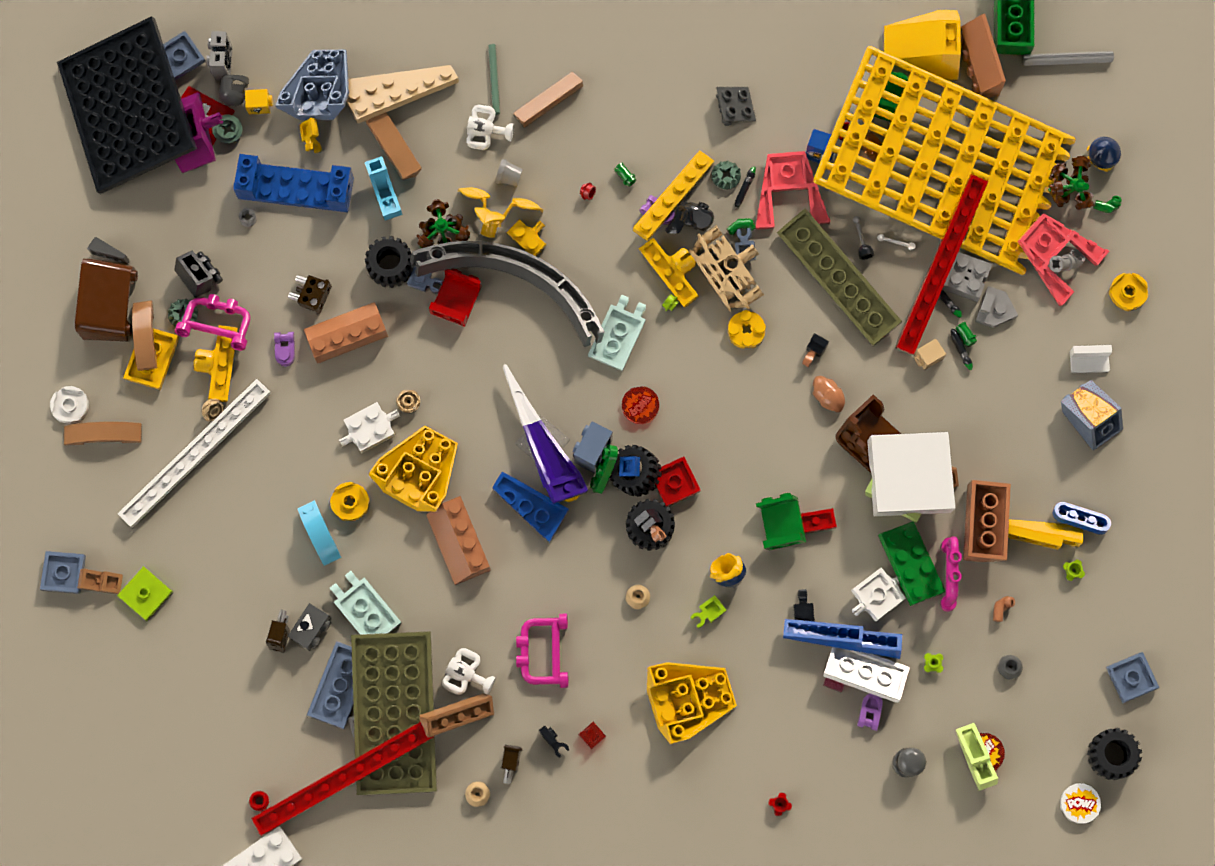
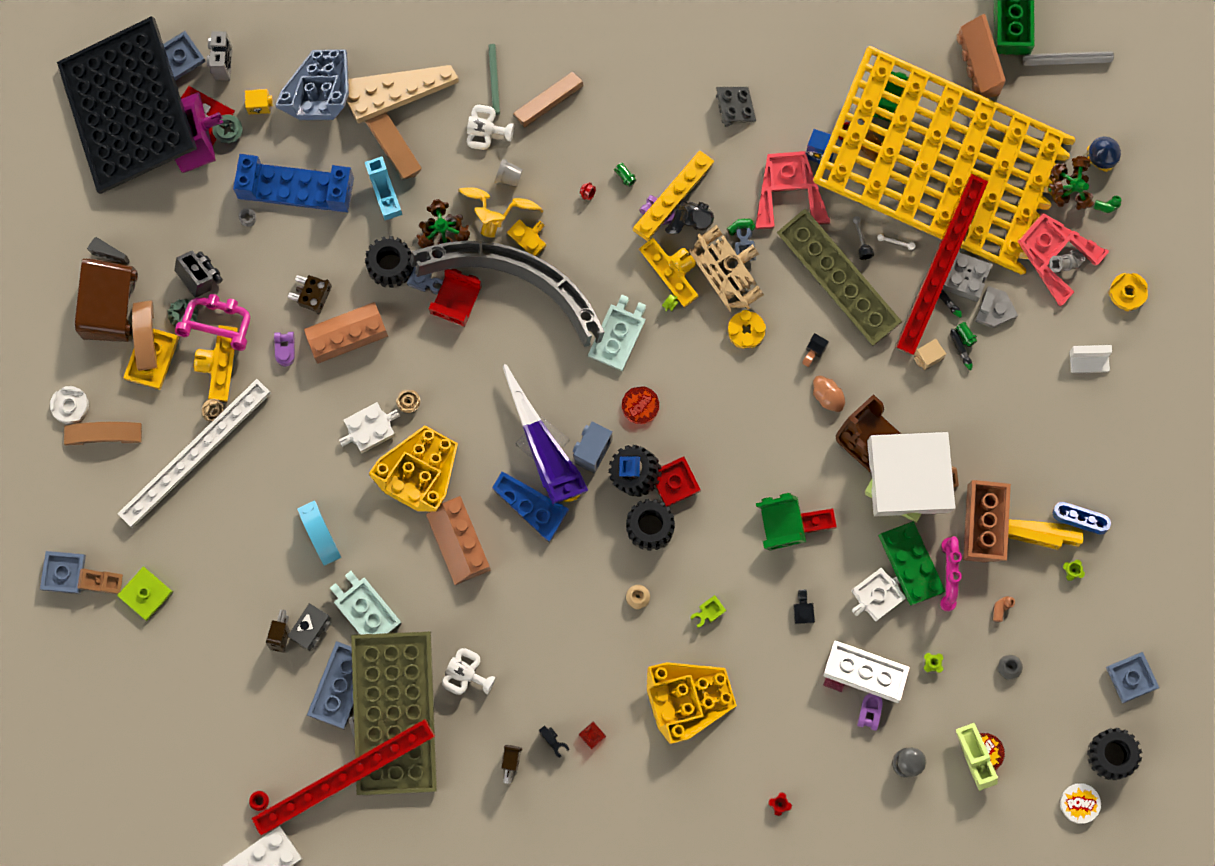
dark grey helmet [219,75,249,106] -> none
yellow plate [299,118,322,153] -> none
yellow plate [330,482,370,521] -> none
medium nougat slope [419,693,494,737] -> none
tan plate [465,782,490,807] -> none
dark pink bar [516,614,569,688] -> none
green plate [590,445,618,494] -> none
black piece [634,508,667,542] -> none
yellow hair [710,553,746,587] -> none
sand green gear [711,160,741,189] -> none
black piece [735,166,756,207] -> none
blue slope [783,619,902,659] -> none
yellow wedge [884,10,961,80] -> none
slope [1061,380,1123,451] -> none

